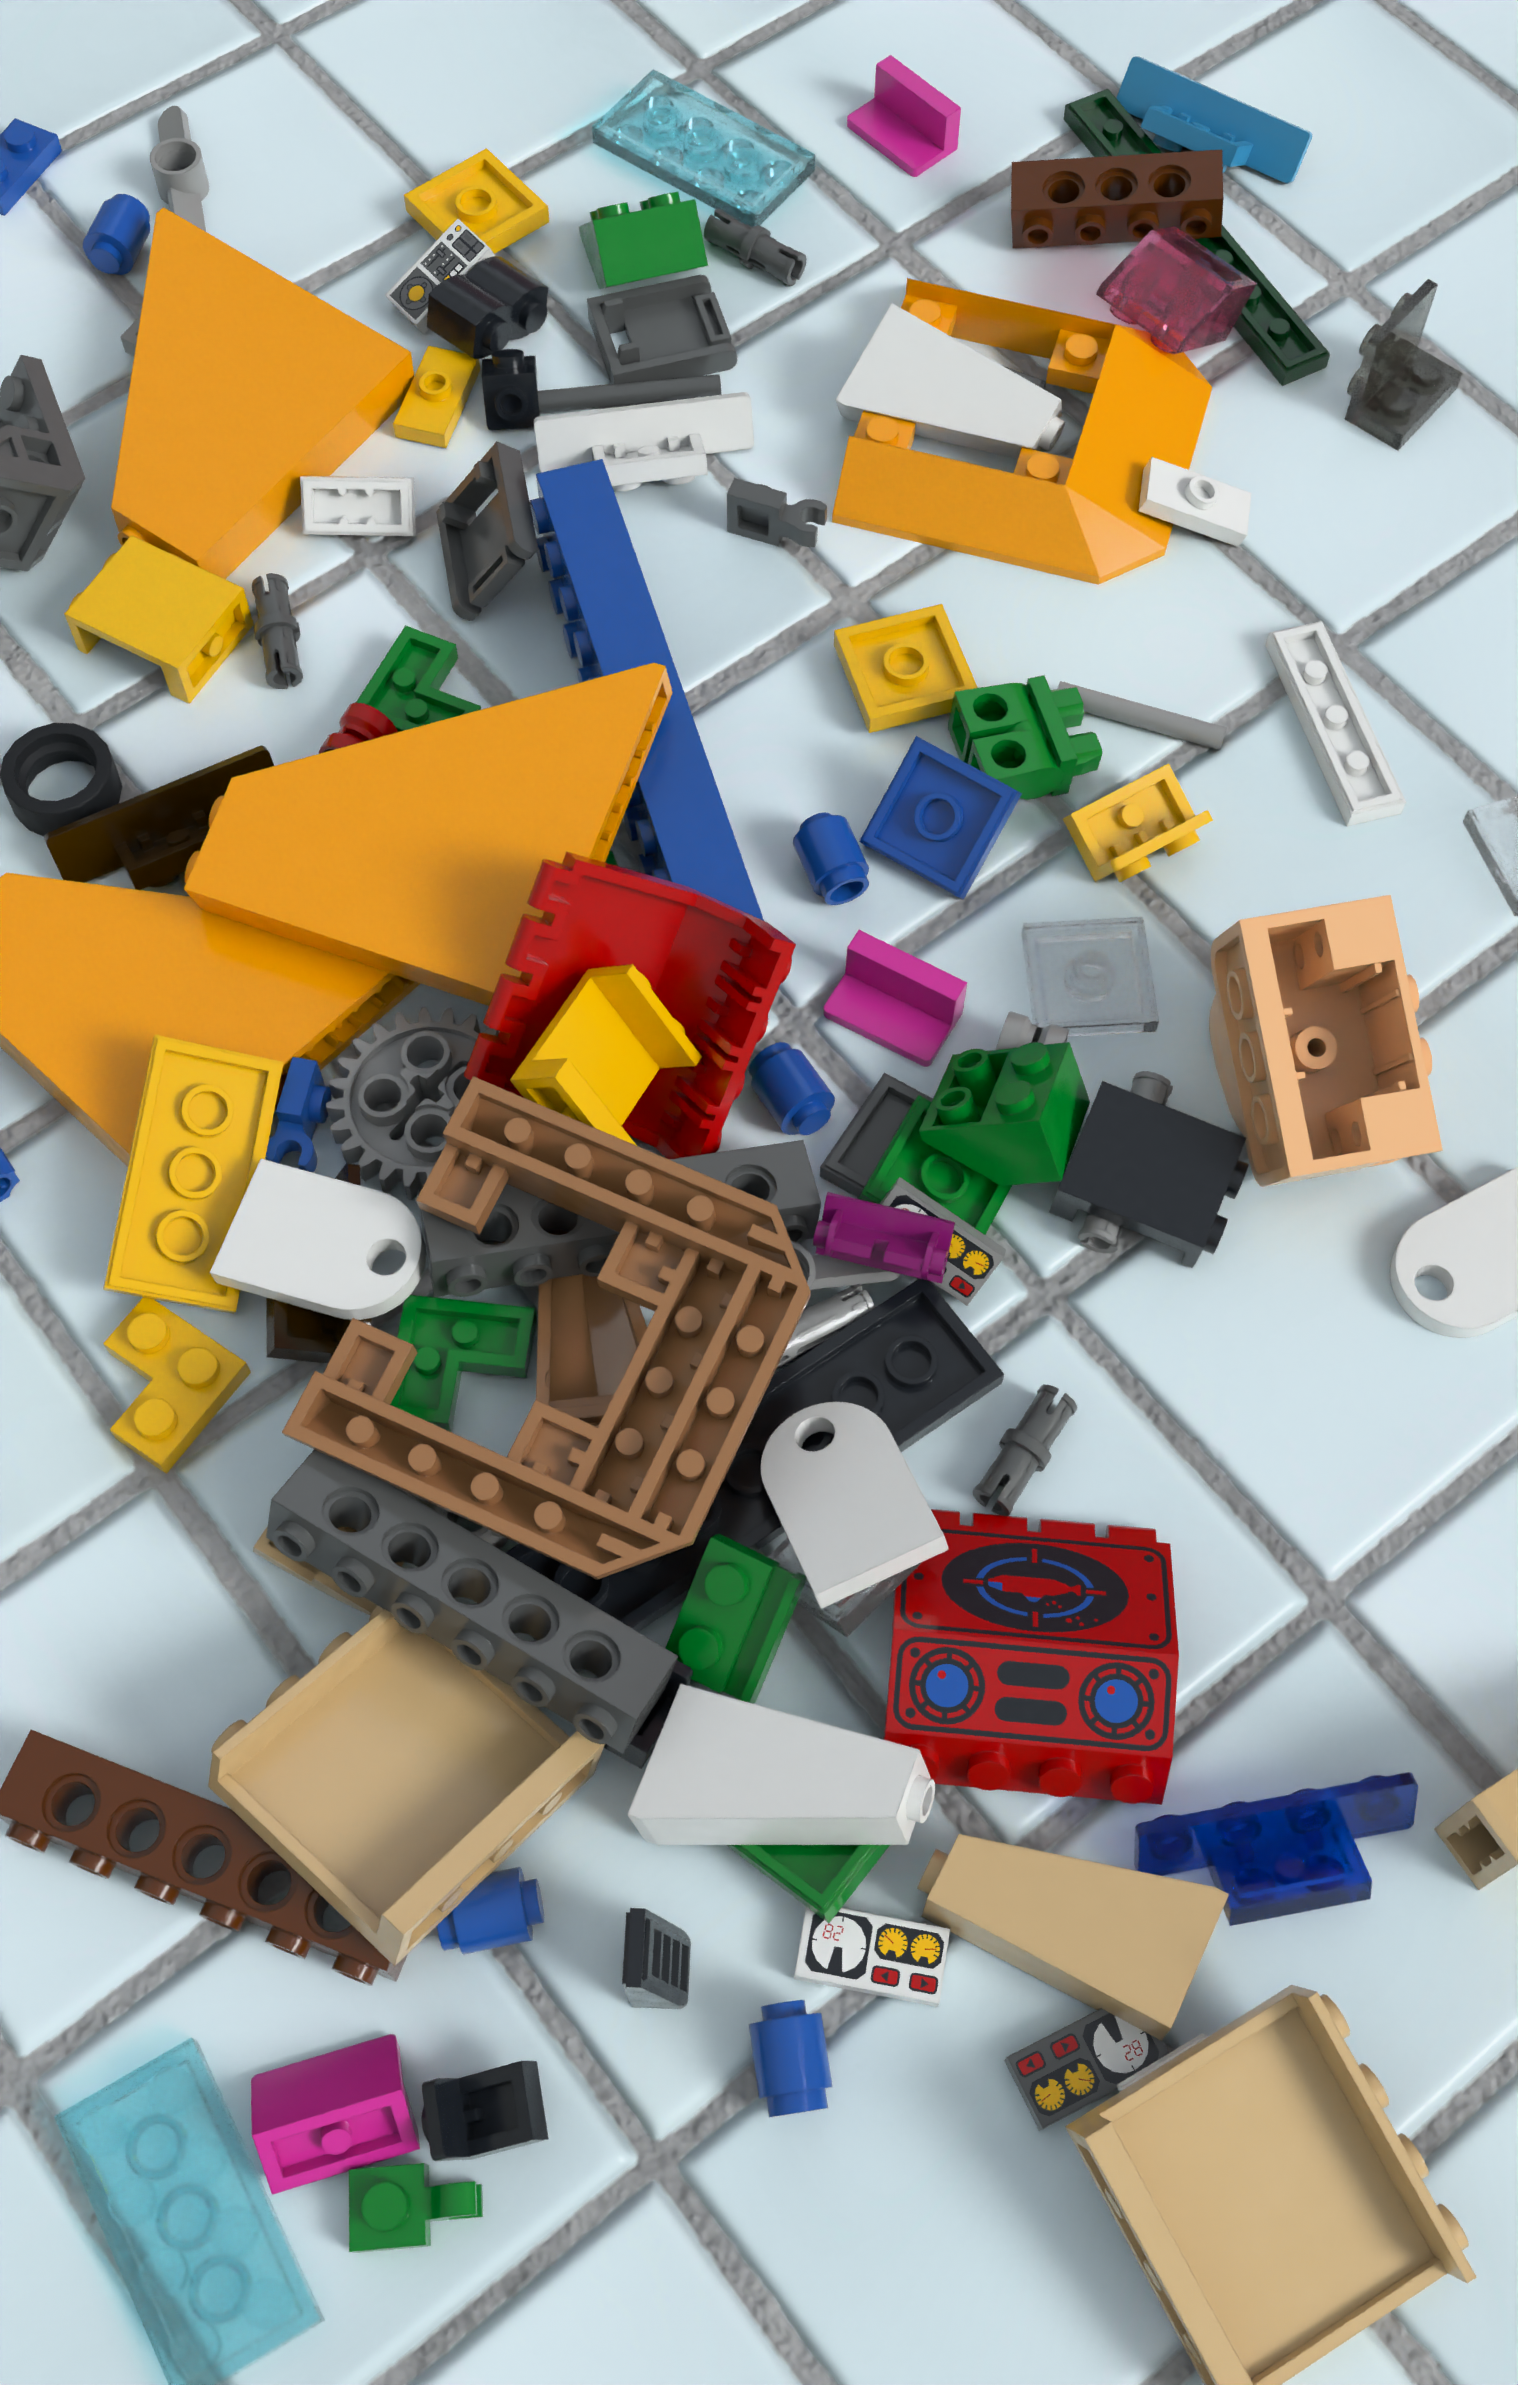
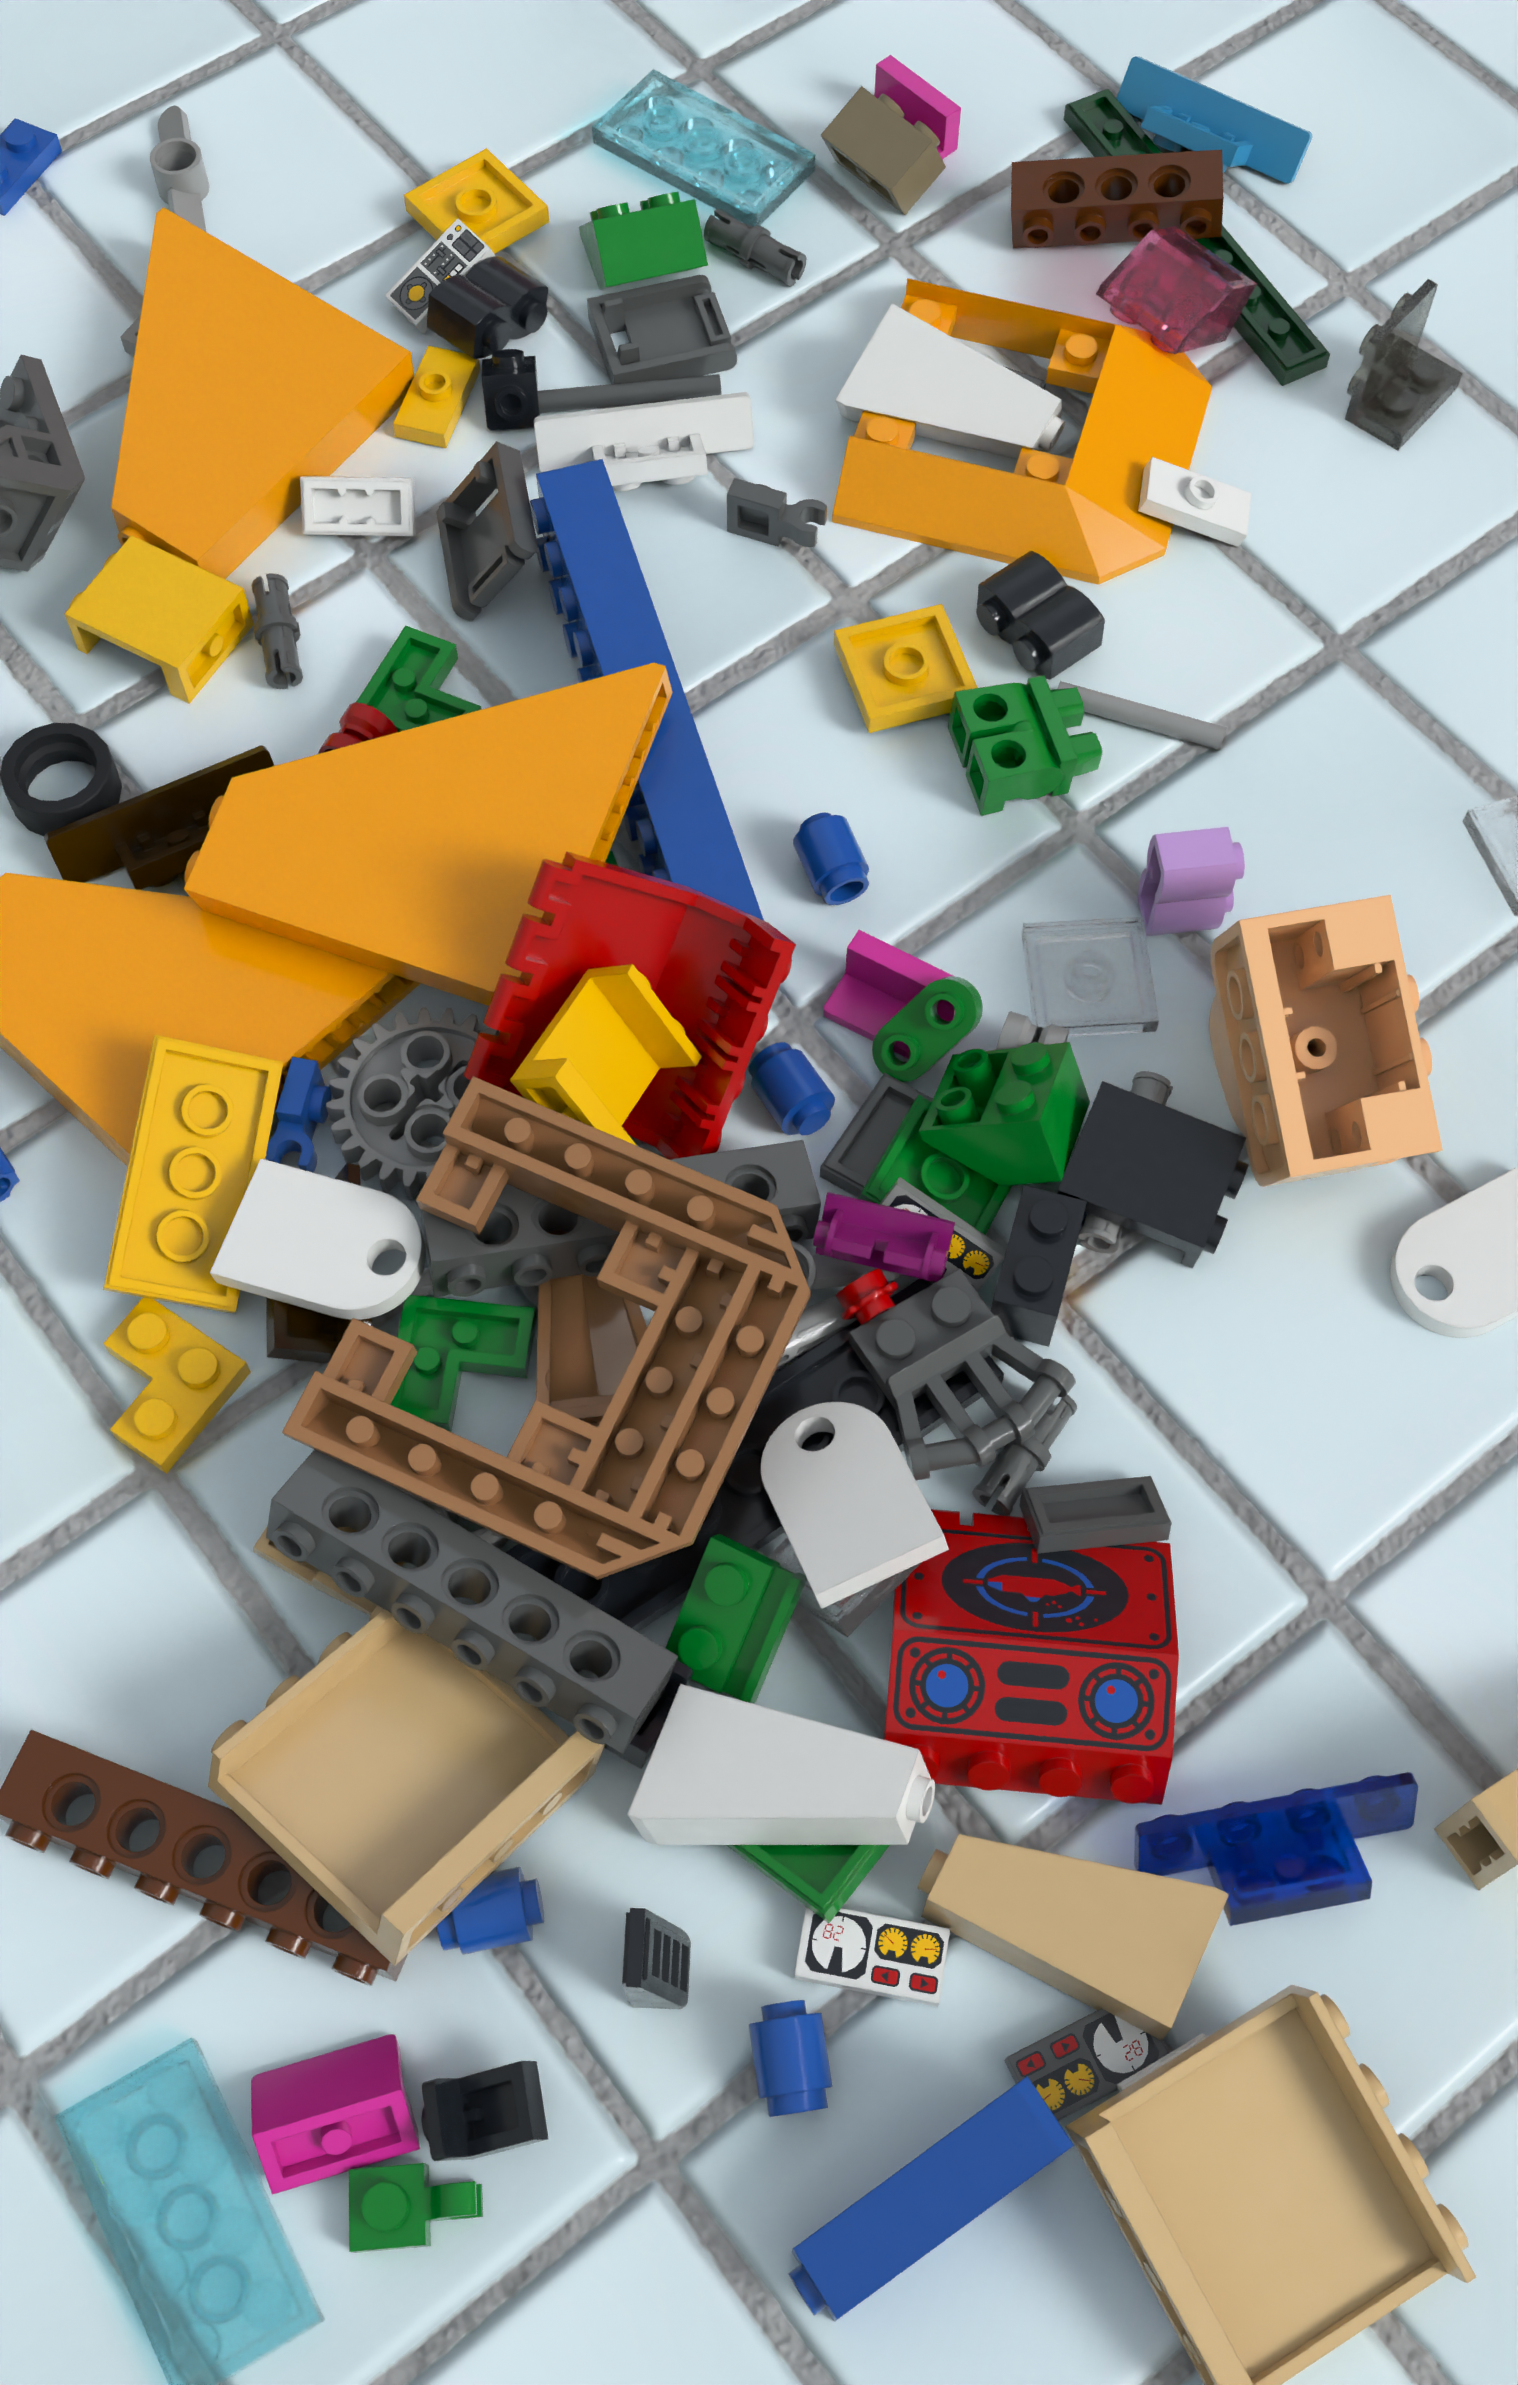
blue brick [83,194,150,275] -> none
blue tile [859,736,1022,899] -> none
yellow bracket [1063,763,1213,883] -> none
white tile [1265,621,1406,826] -> none
none -> blue slope [788,2076,1074,2321]
none -> dark tan brick [821,86,946,215]
none -> red plate [835,1268,898,1325]
none -> dark grey plate [849,1269,1076,1481]
none -> green plate [872,976,983,1082]
none -> black brick [976,551,1105,680]
none -> black brick [990,1185,1087,1347]
none -> dark grey tile [1019,1476,1172,1554]
none -> lavender brick [1138,827,1245,936]

